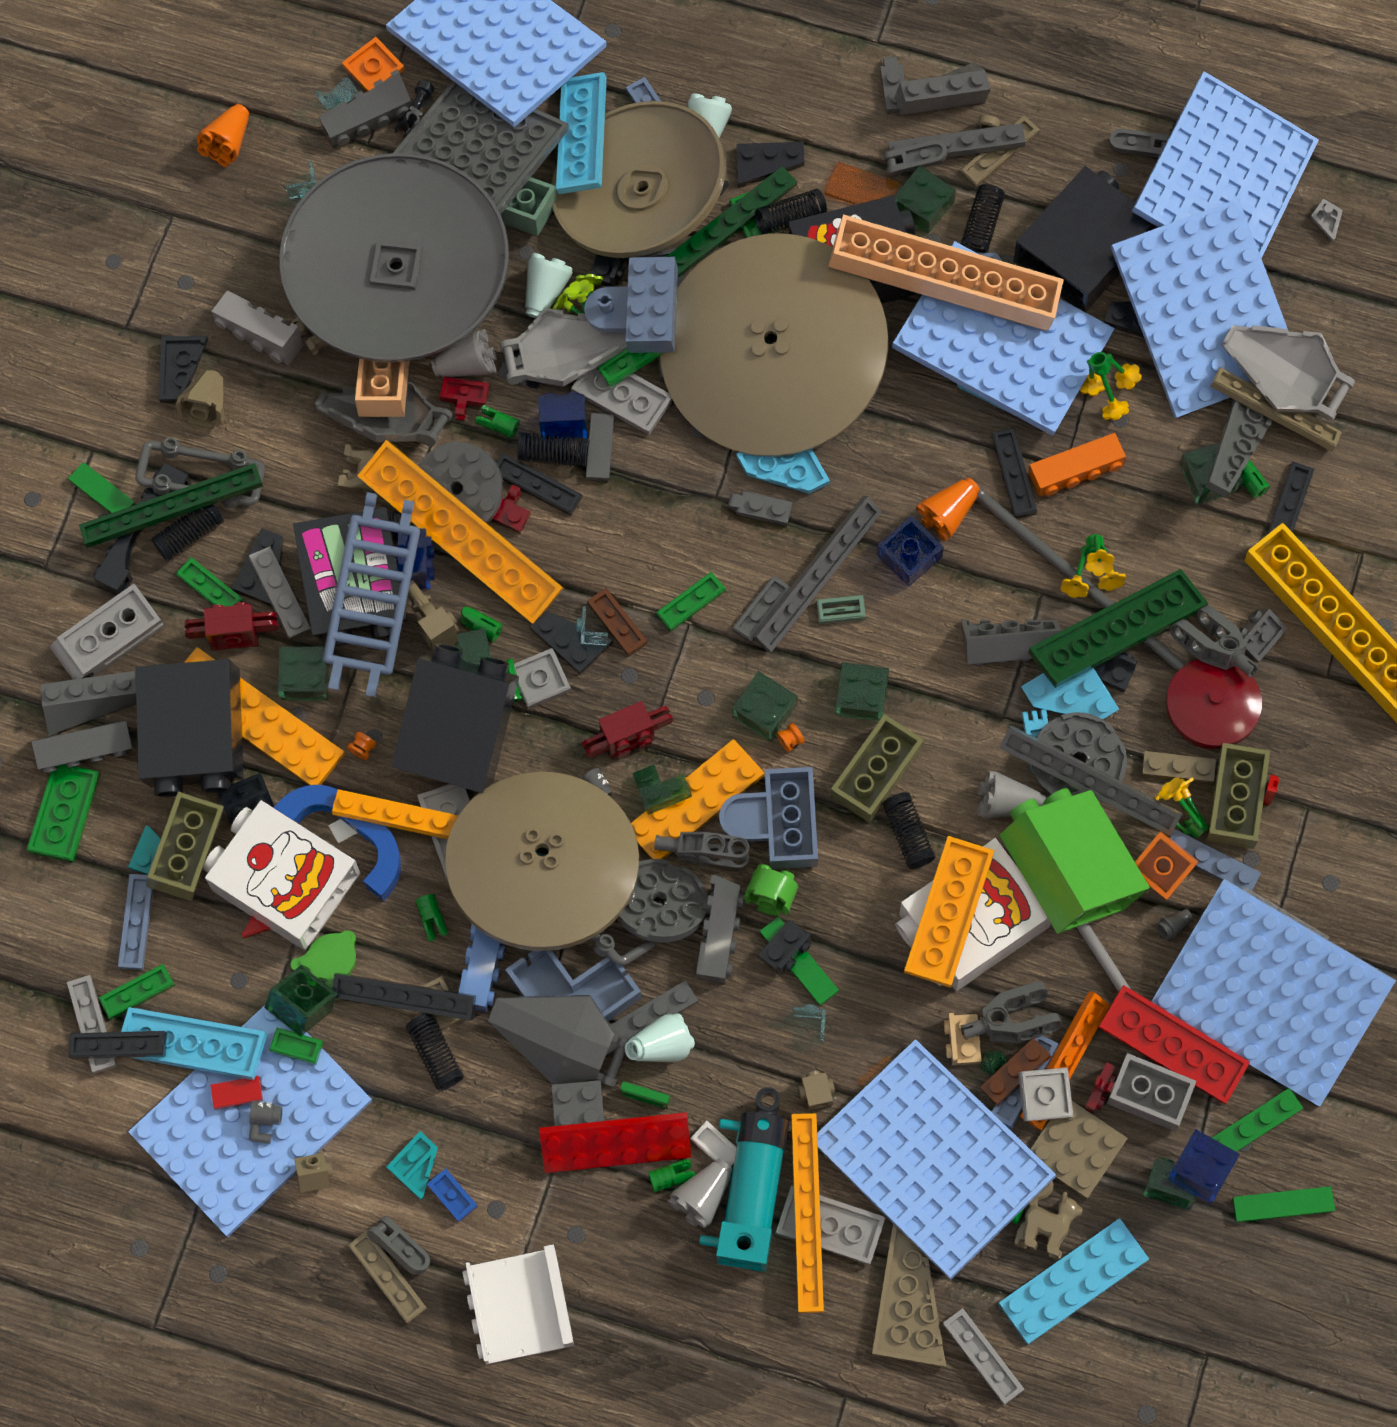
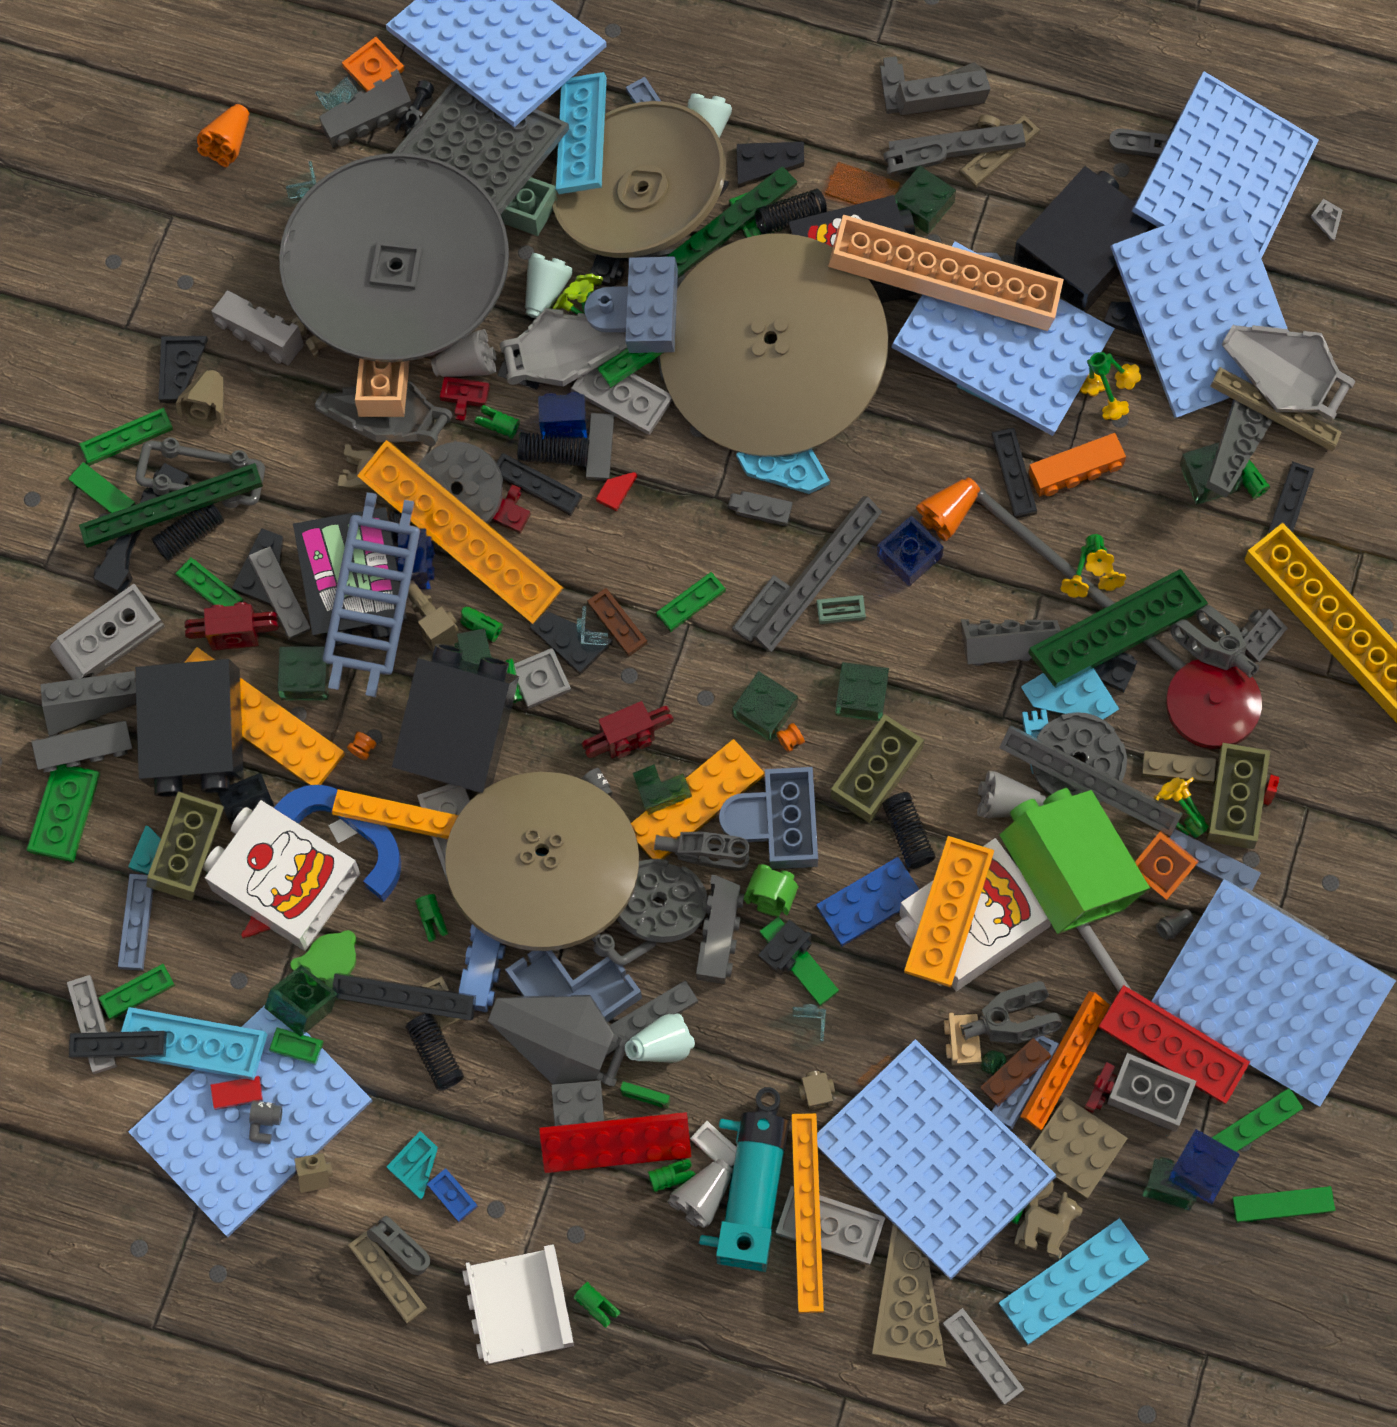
black piece [961,184,1005,253] -> none
light grey tile [1018,1068,1074,1122] -> none
none -> green tile [79,408,174,466]
none -> green hinge [573,1282,620,1328]
none -> red tile [596,472,637,512]
none -> blue plate [816,857,919,947]

